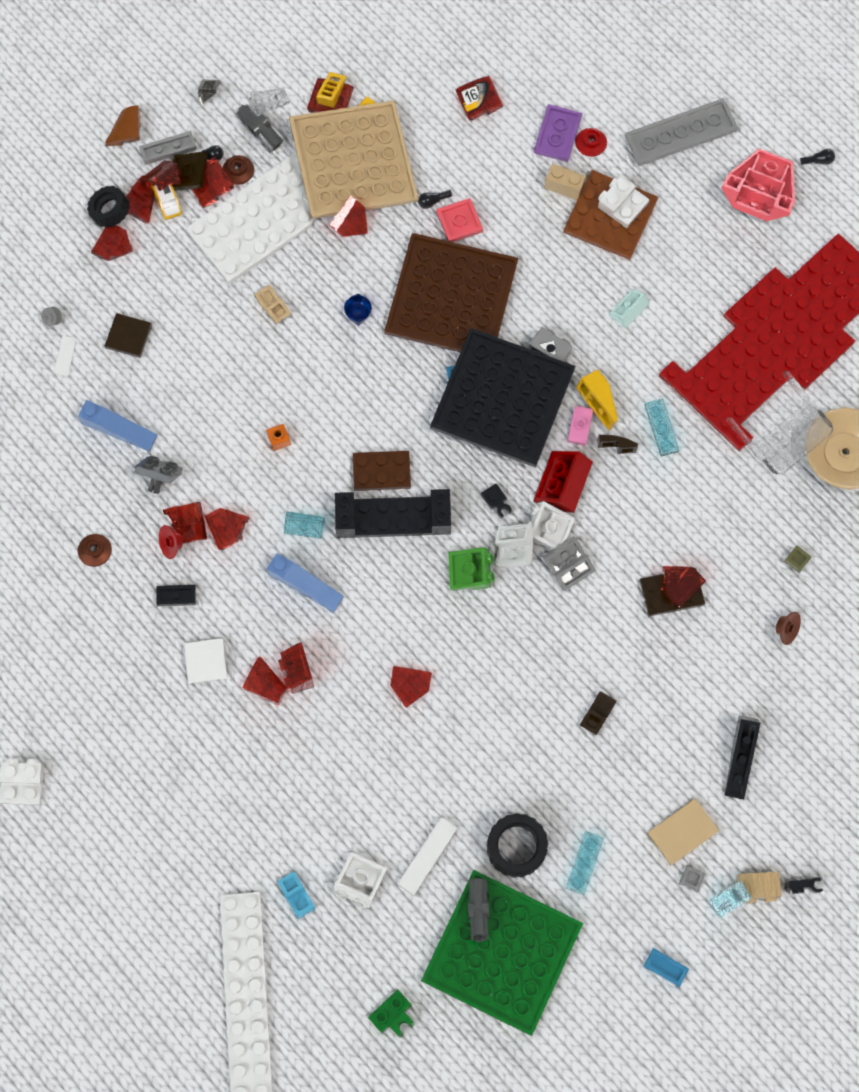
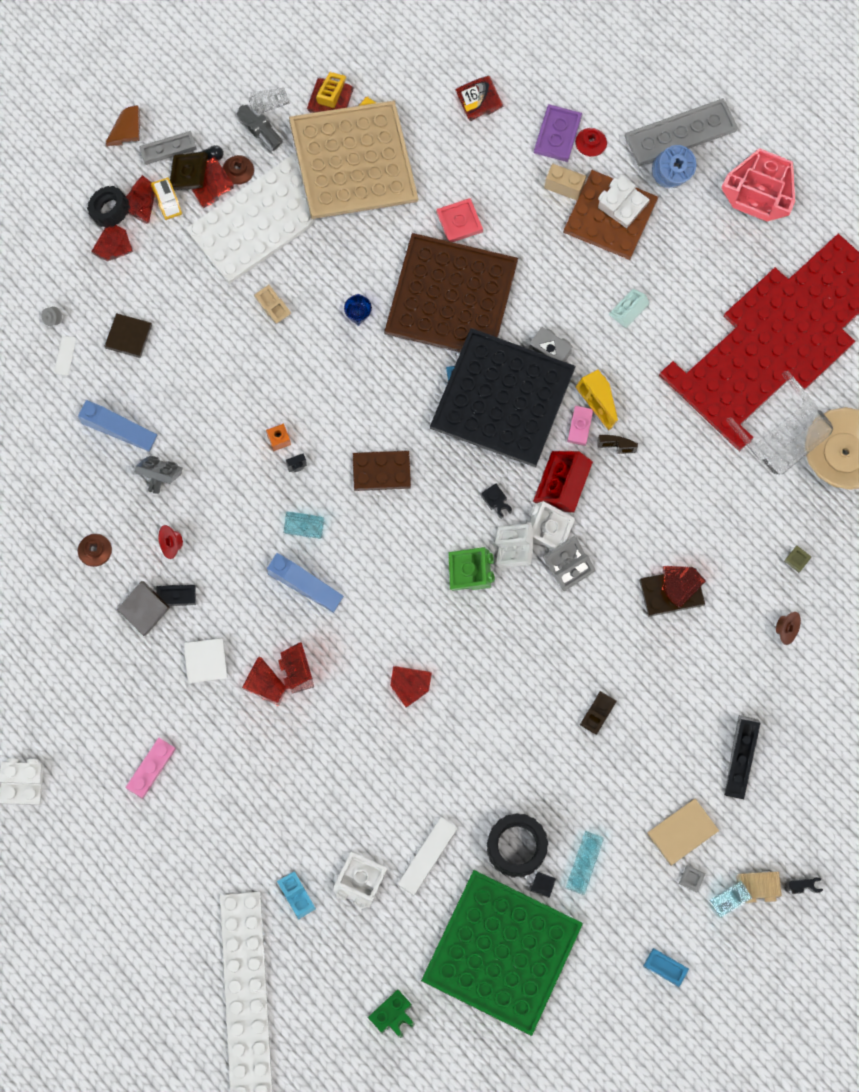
clear red slope [140,160,181,191] -> none
clear red slope [163,502,207,544] -> none
clear smoke slope [198,79,220,105] -> none
clear red slope [204,508,249,551] -> none
clear red slope [329,196,368,237] -> none
black plate [335,489,451,538] -> none
black piece [418,190,452,209] -> none
dark grey piece [468,878,489,942] -> none
clear light blue plate [644,399,680,457] -> none
black piece [800,148,836,165] -> none
none -> tile [117,581,170,636]
none -> bright pink plate [125,738,176,799]
none -> black plate [286,453,307,472]
none -> black plate [530,872,556,898]
none -> medium blue wheel [652,145,697,188]

